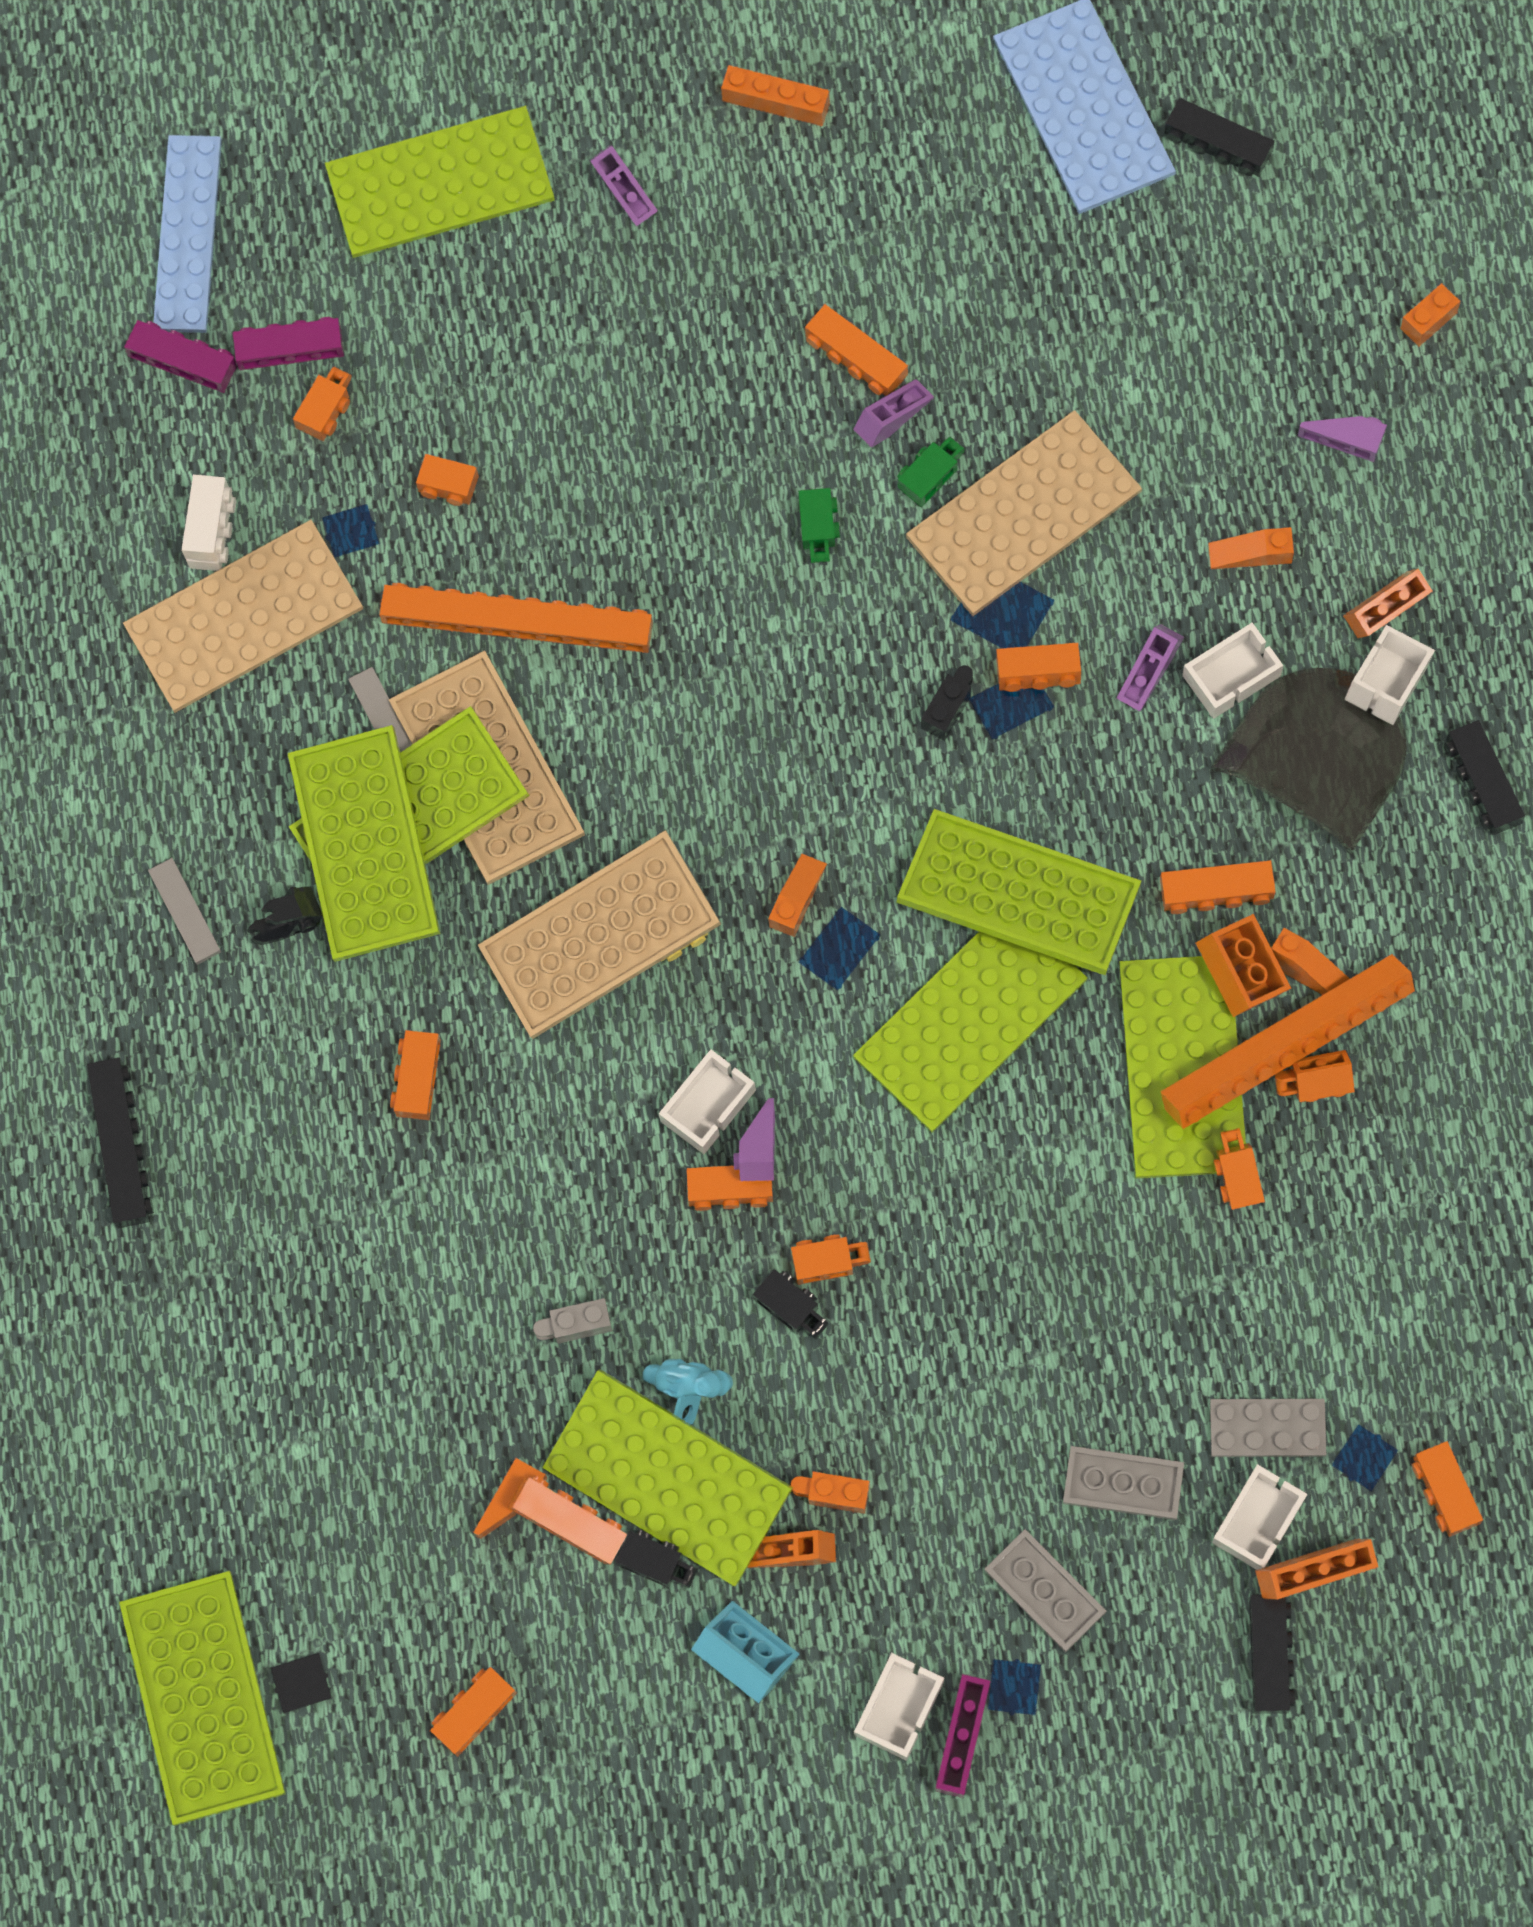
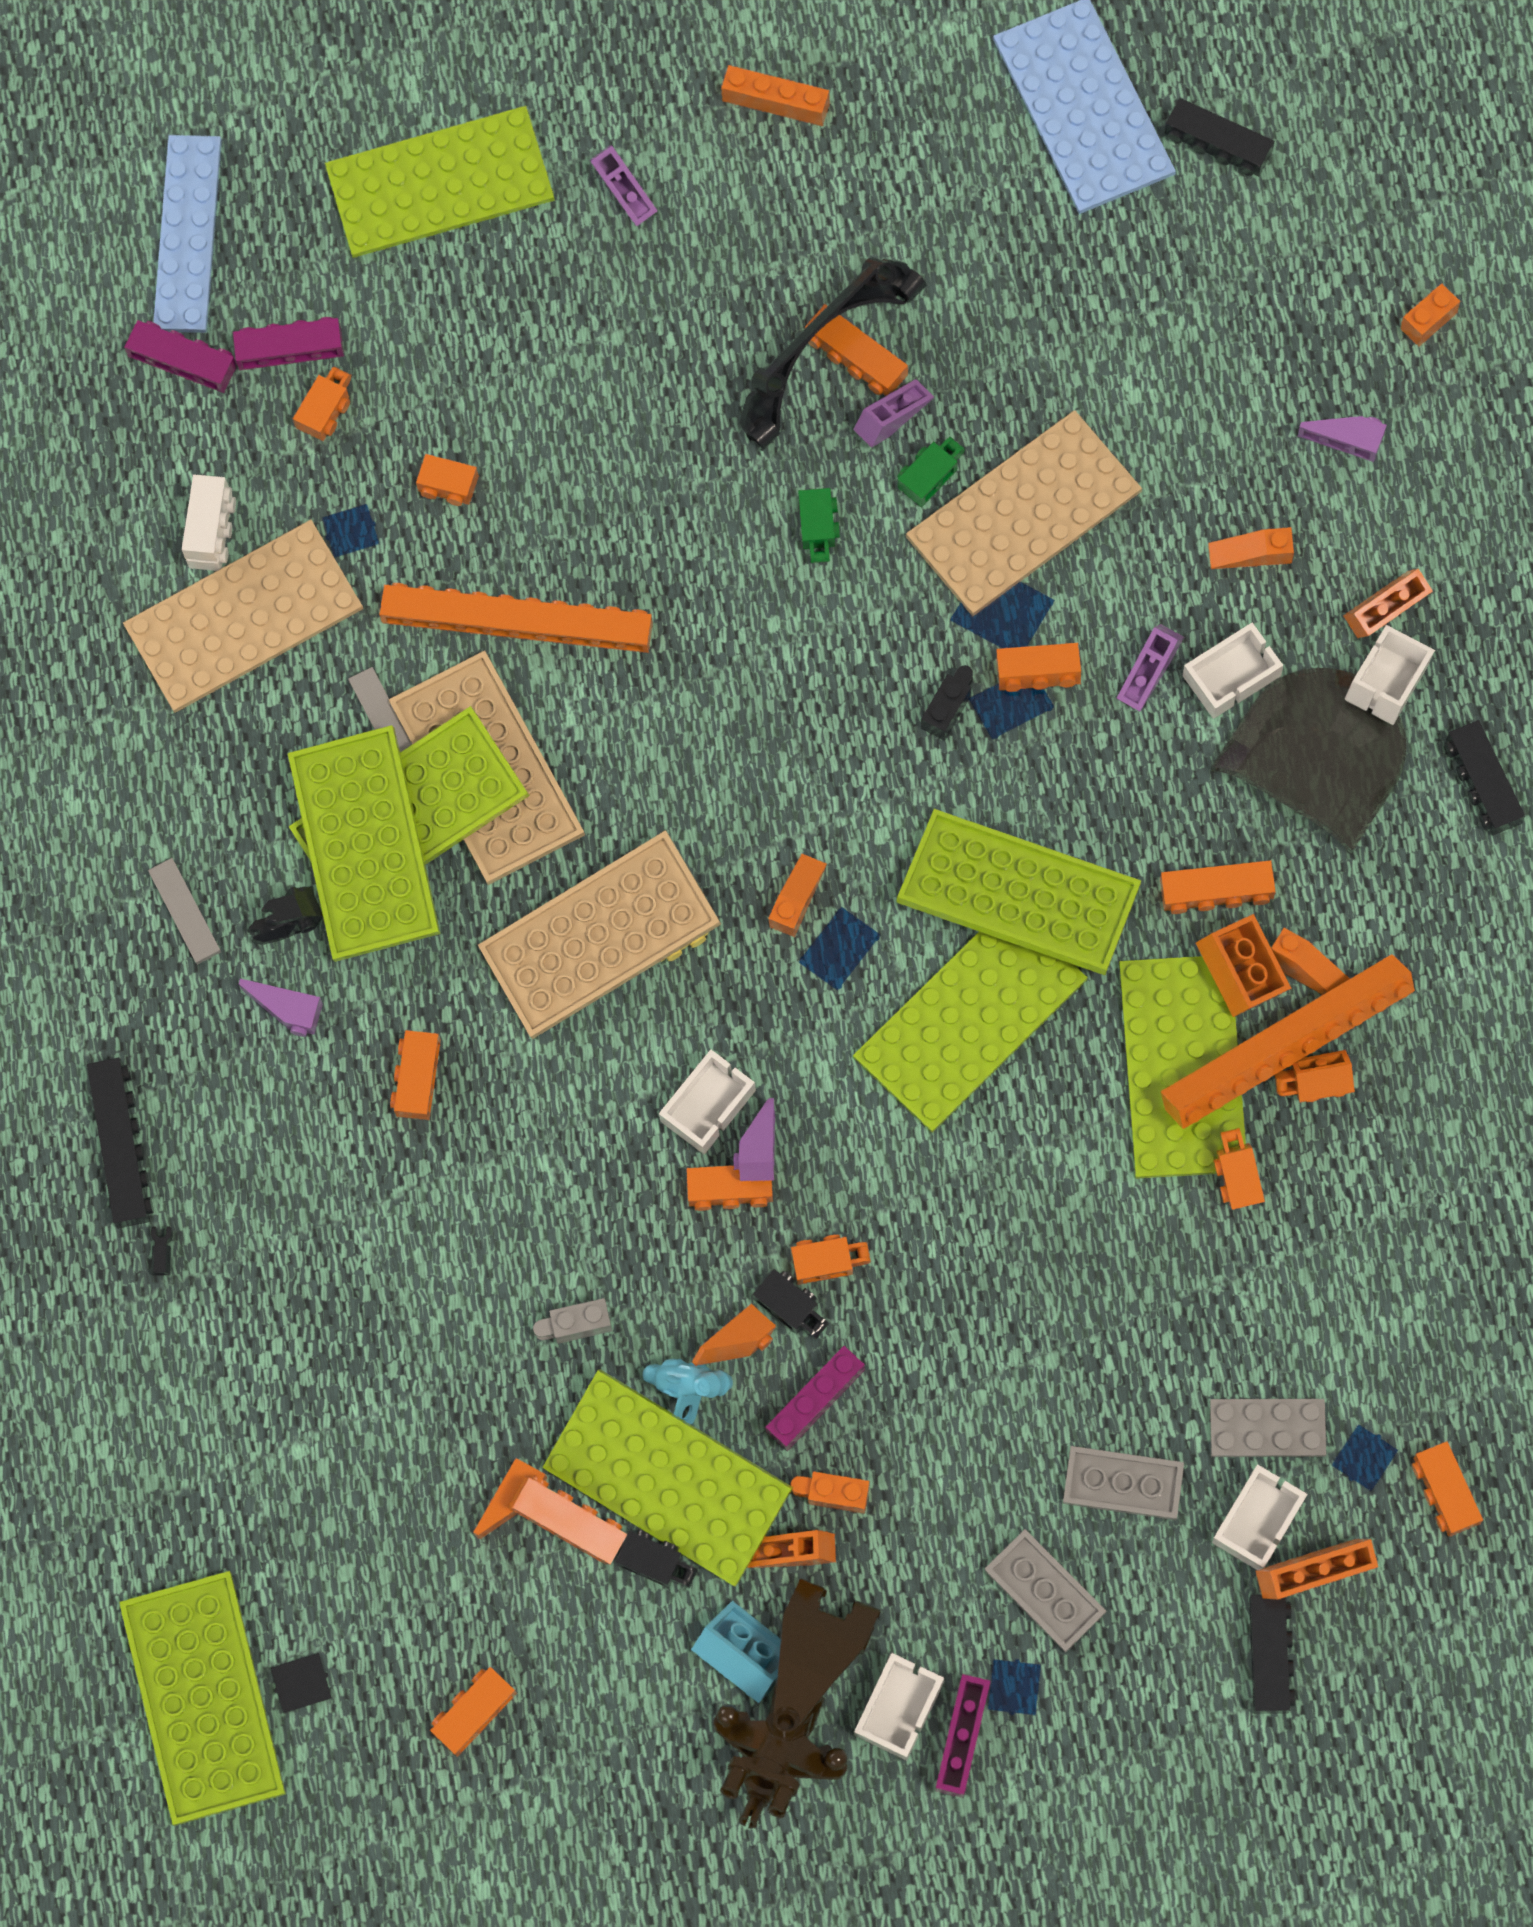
none -> black bar [151,1226,173,1276]
none -> medium lavender slope [239,979,323,1037]
none -> orange slope [692,1304,776,1366]
none -> dark brown piece [713,1578,881,1829]
none -> black panel [739,257,927,451]
none -> magenta brick [766,1346,865,1451]

